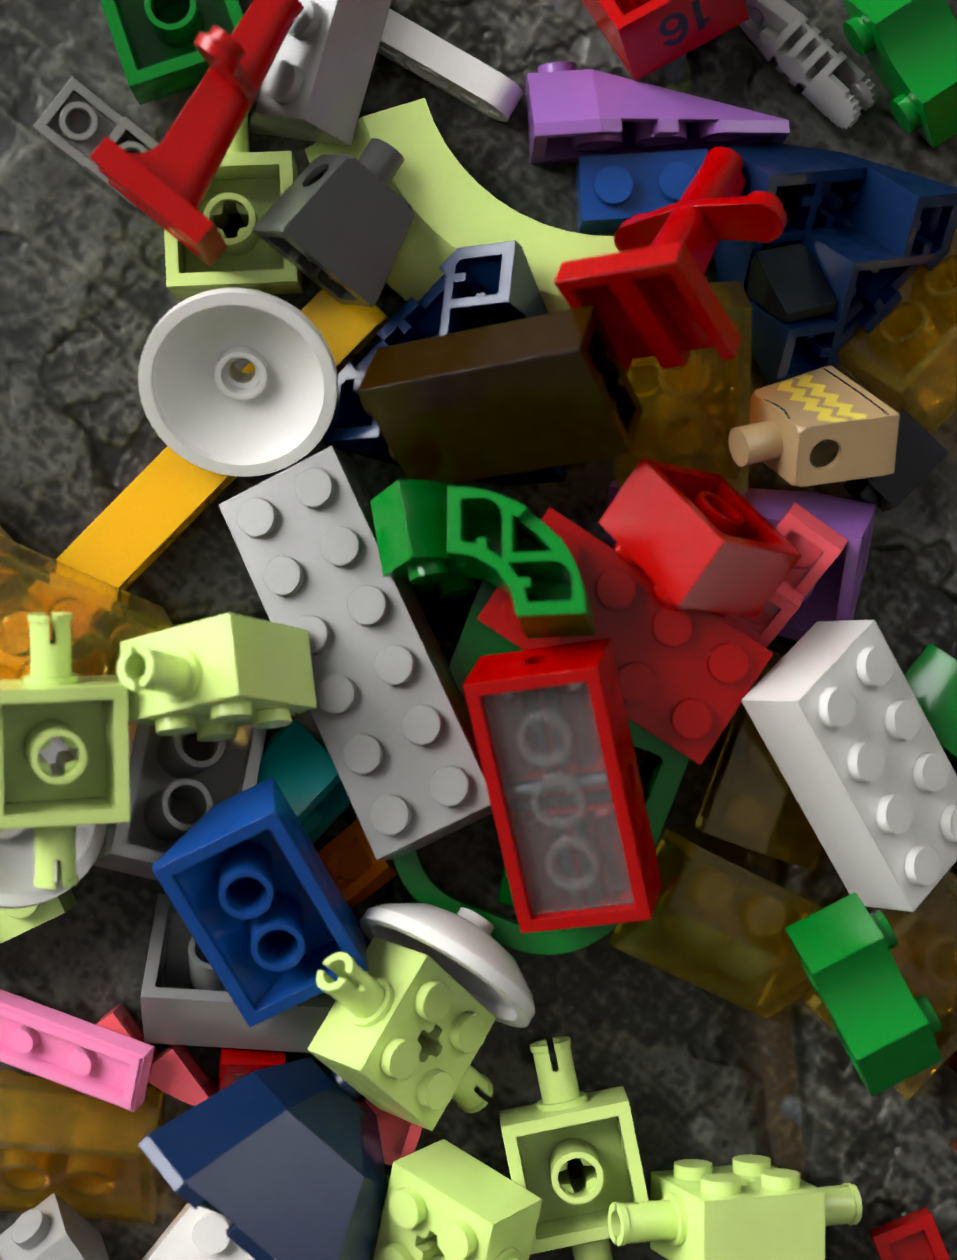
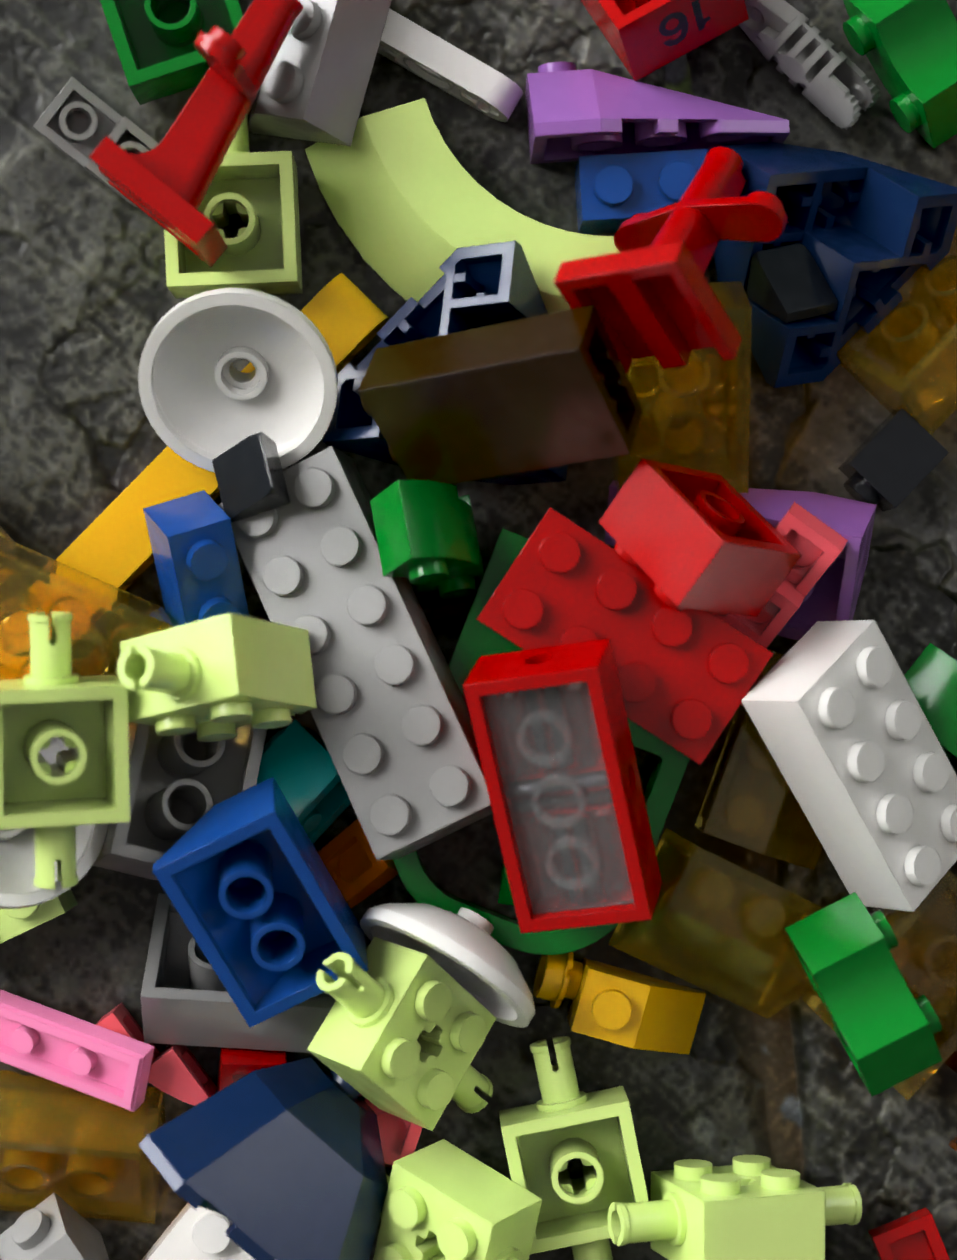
dark grey torso [252,138,413,307] -> none
green brick [447,486,595,638] -> none
tan torso [728,365,900,487] -> none
none -> blue brick [143,490,249,628]
none -> black slope [212,432,290,523]
none -> yellow plate [533,952,583,1009]
none -> yellow slope [567,958,706,1055]

